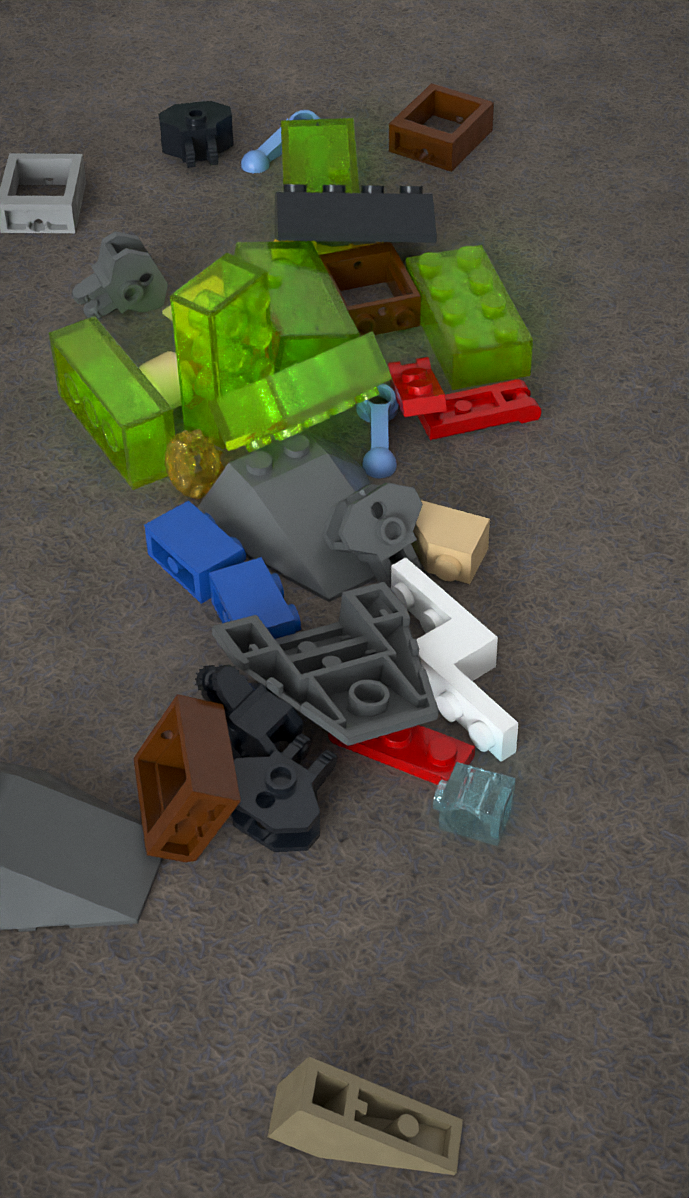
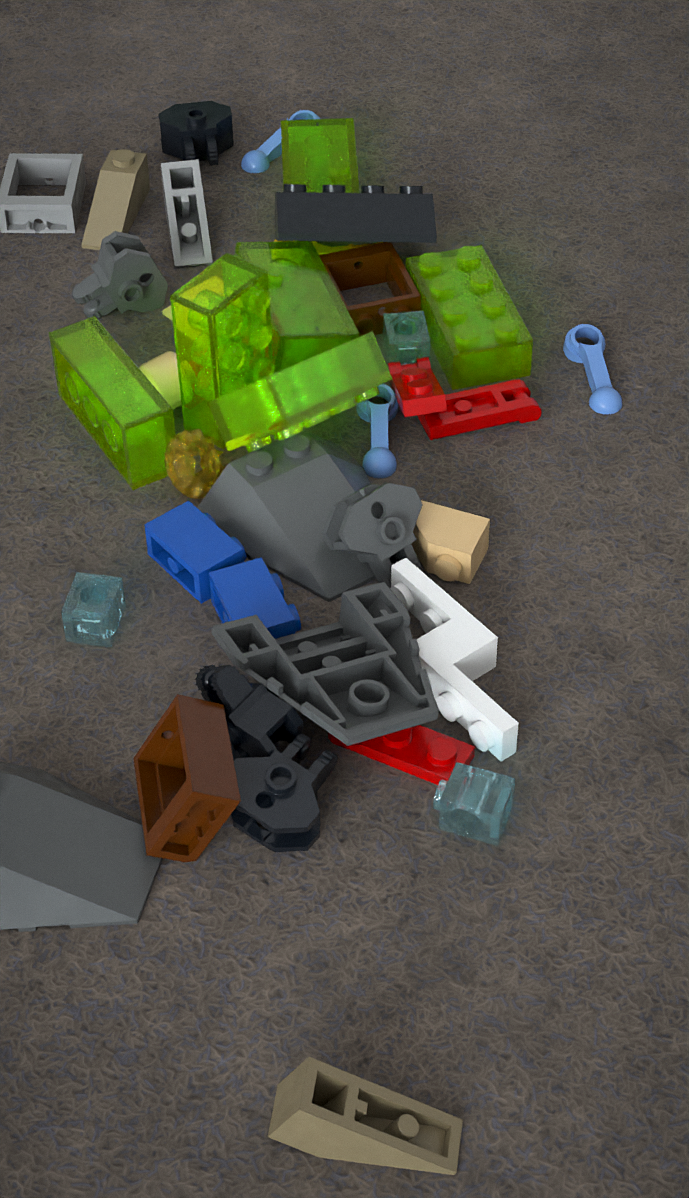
reddish brown window [389,83,494,172] -> none
none -> clear light blue brick [61,572,126,647]
none -> dark tan slope [82,149,150,250]
none -> light grey slope [161,159,213,268]
none -> clear light blue brick [383,311,430,365]
none -> medium blue piece [563,324,622,414]

